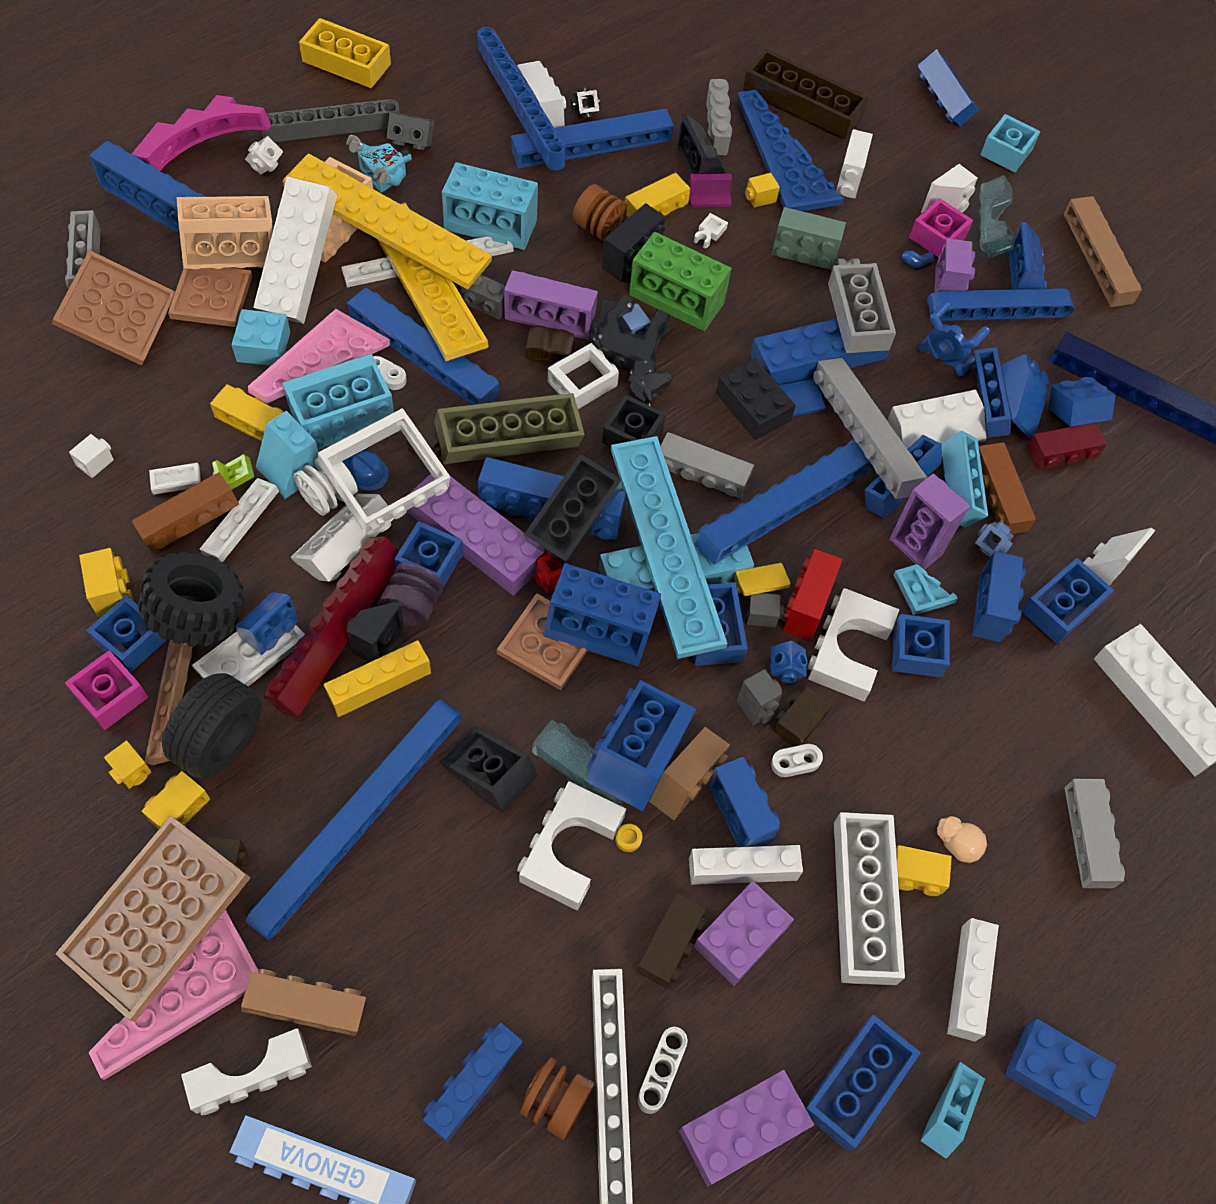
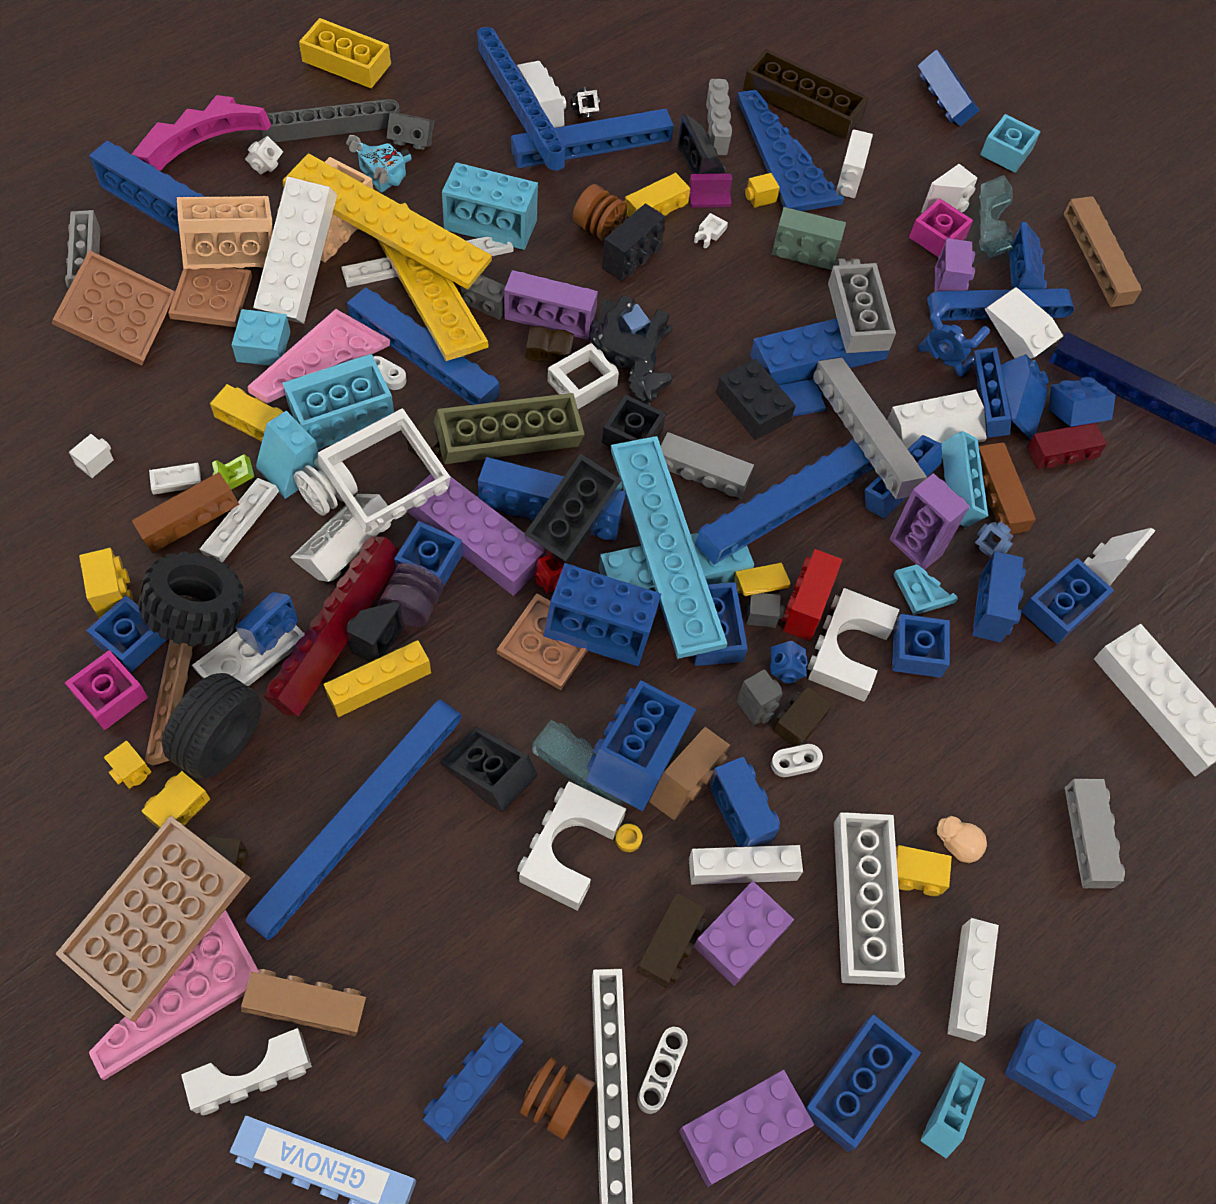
blue piece [342,449,389,491] -> none
bright green brick [629,232,732,332] -> none
blue arm [902,251,934,269] -> none
none -> white slope [985,288,1063,359]

